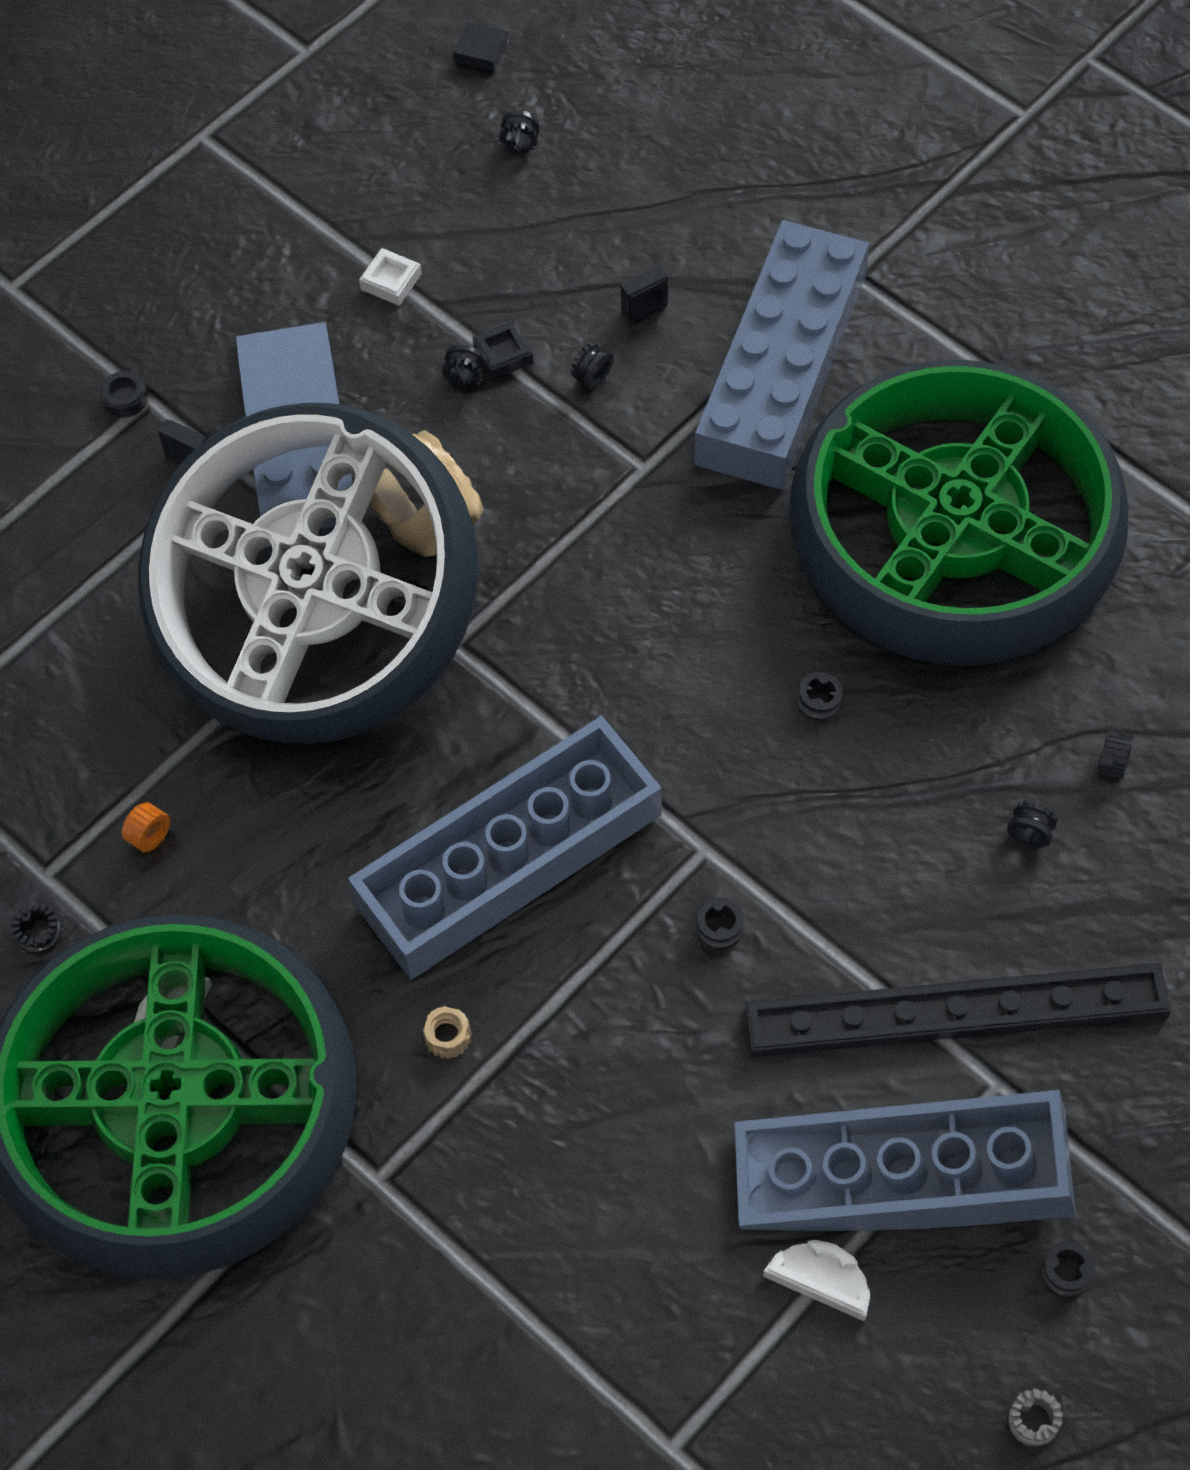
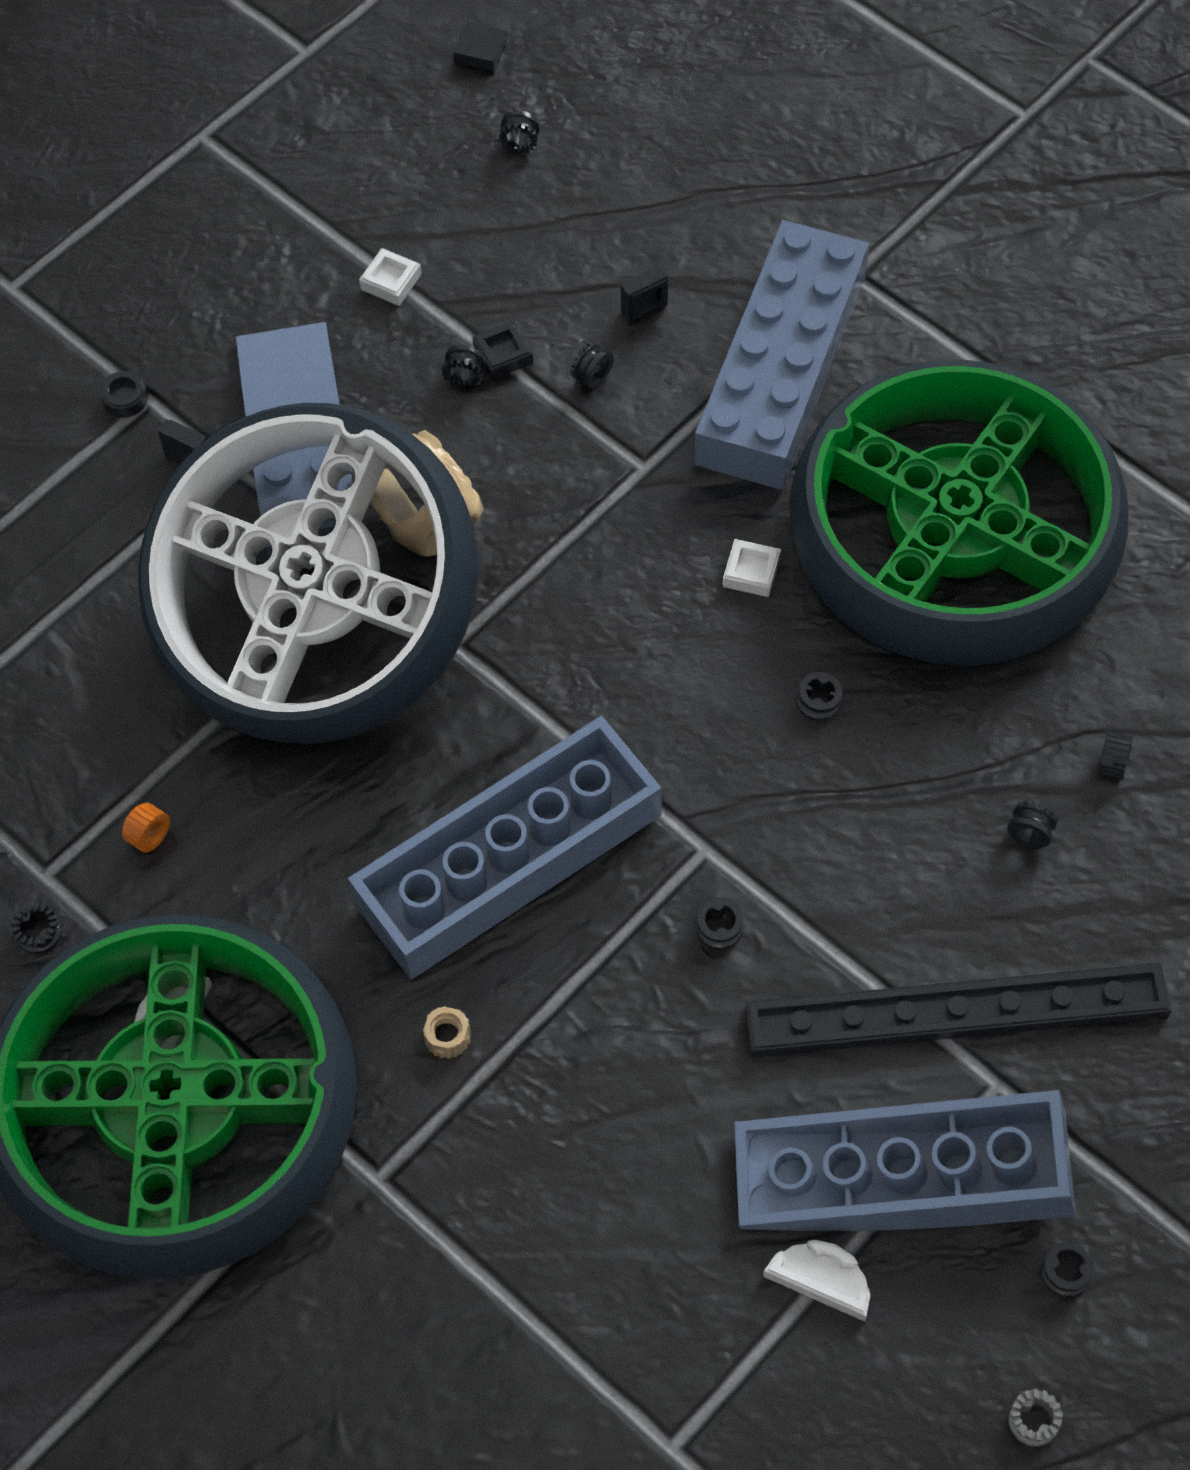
none -> white tile [723,539,781,597]

